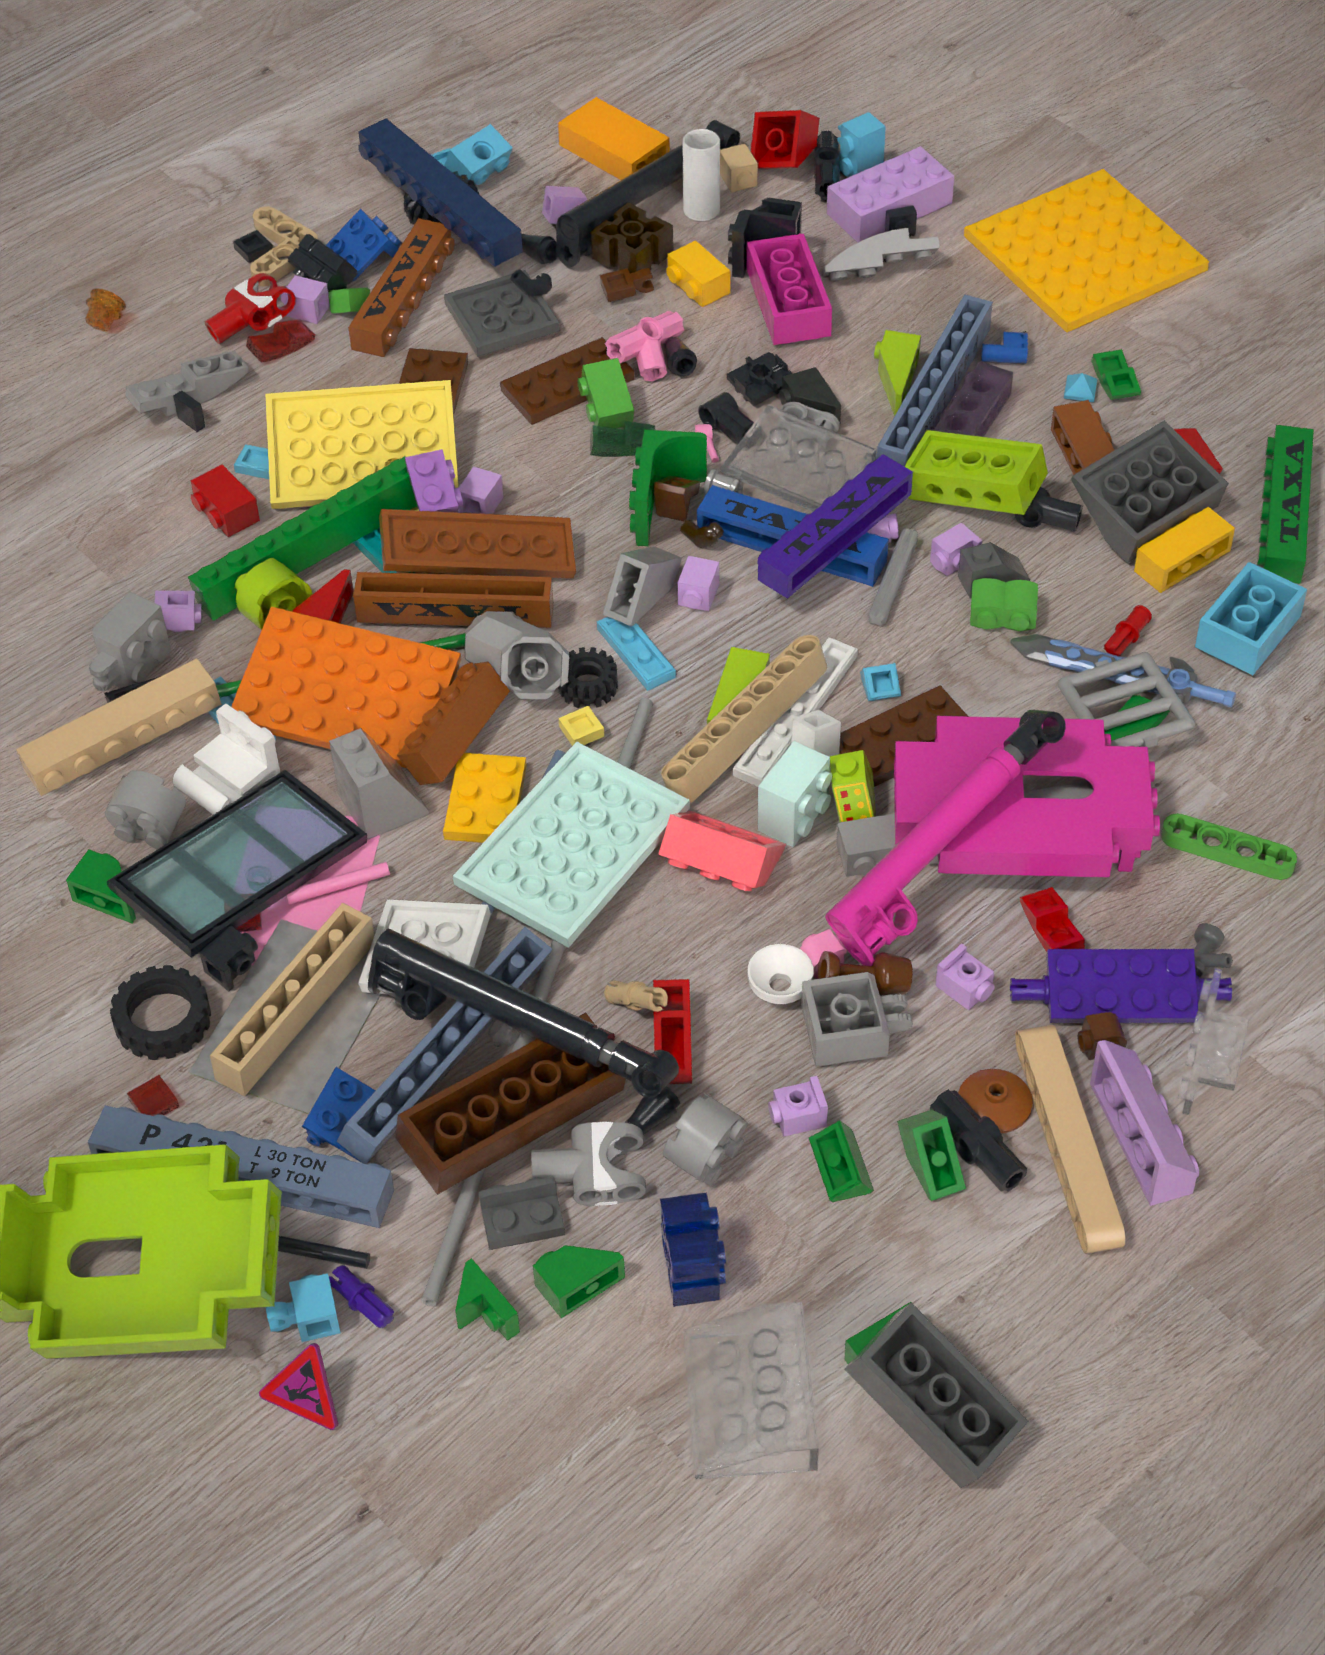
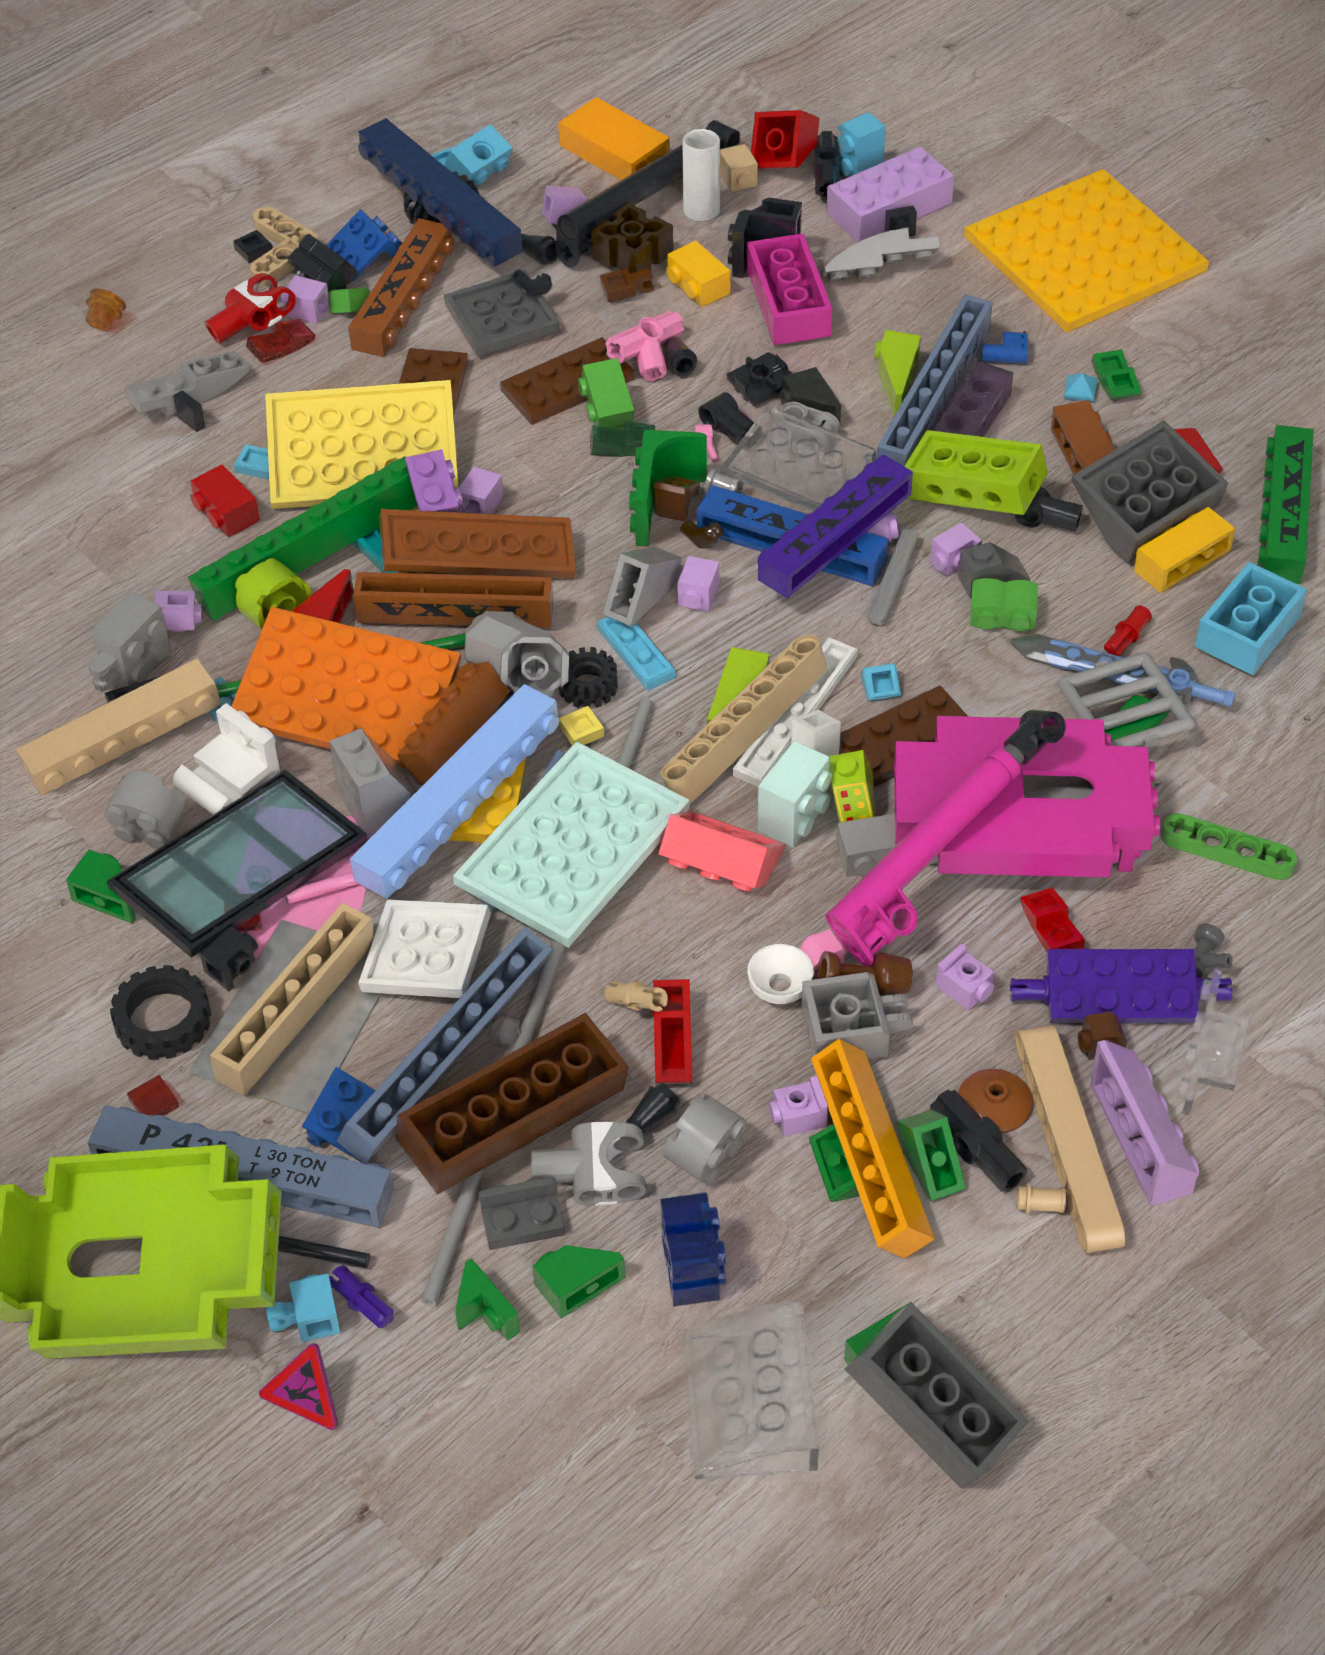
black piece [368,928,679,1098] -> none
none -> light blue brick [350,684,559,899]
none -> light orange brick [811,1039,935,1259]
none -> tan pin [1016,1183,1066,1214]

